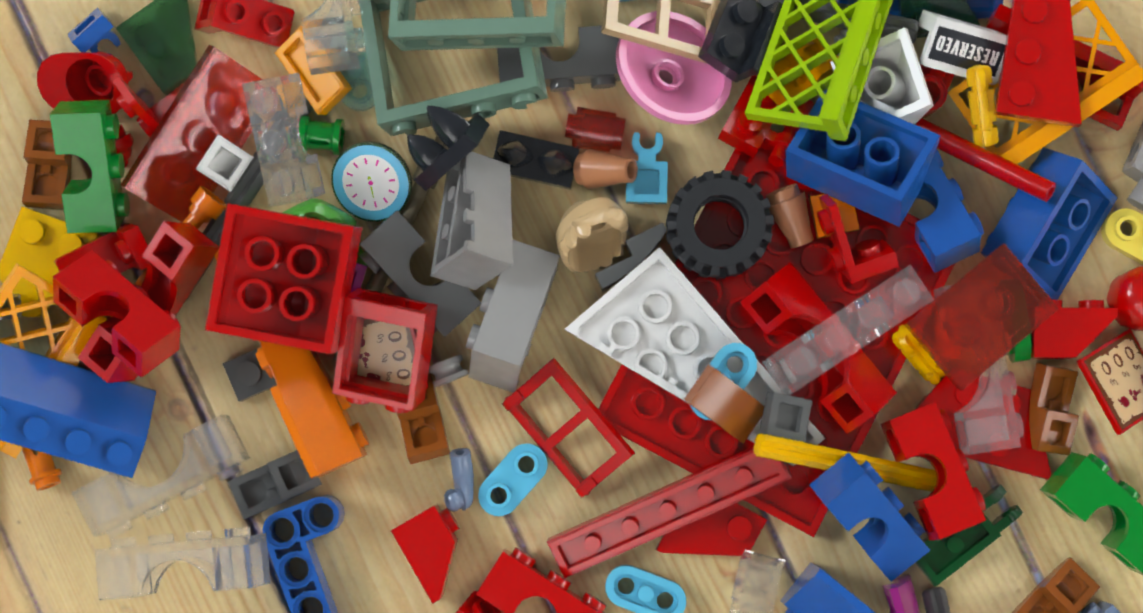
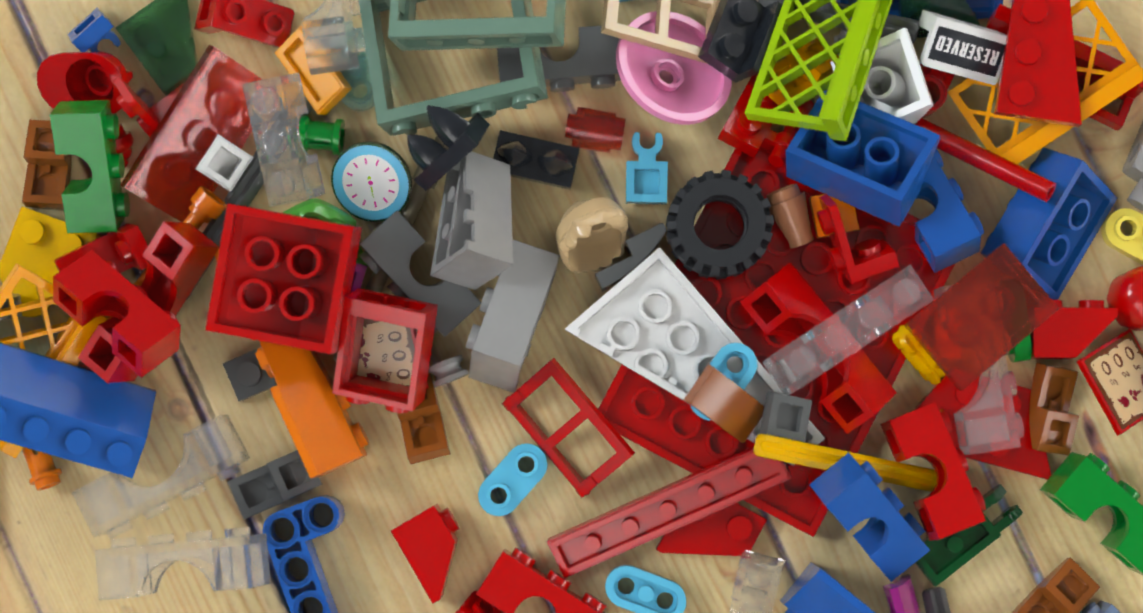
sand blue arm [444,448,474,512] -> none
nougat cone [573,149,638,190] -> none
yellow axle [966,65,999,147] -> none

